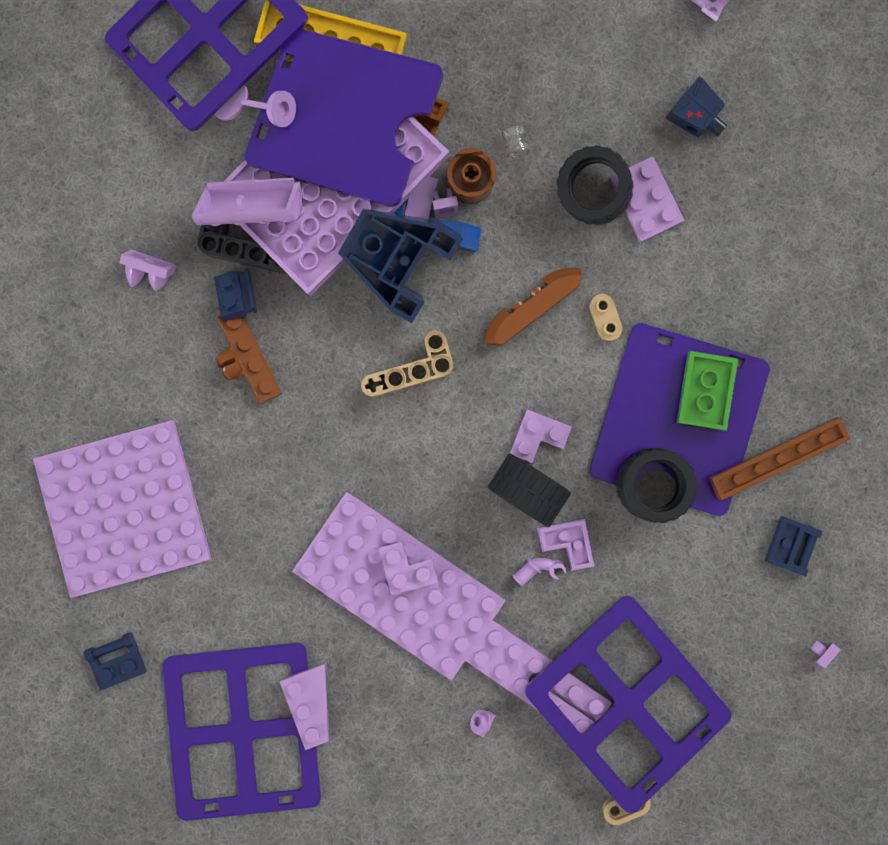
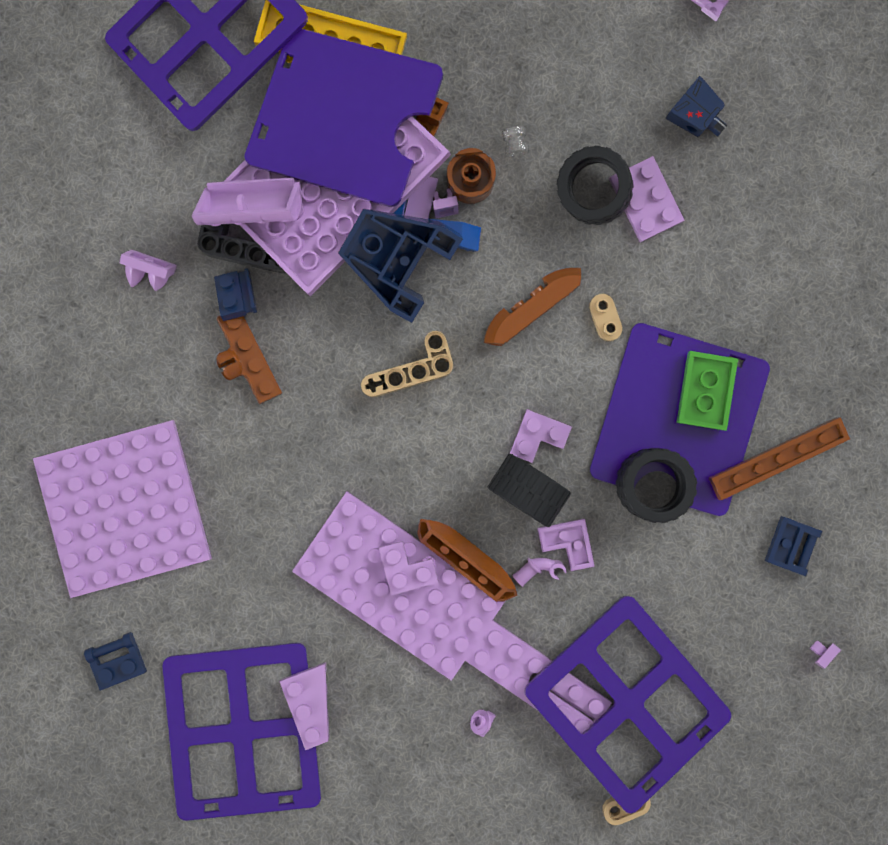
lavender piece [215,85,296,127] -> none
none -> dark orange brick [417,519,517,602]

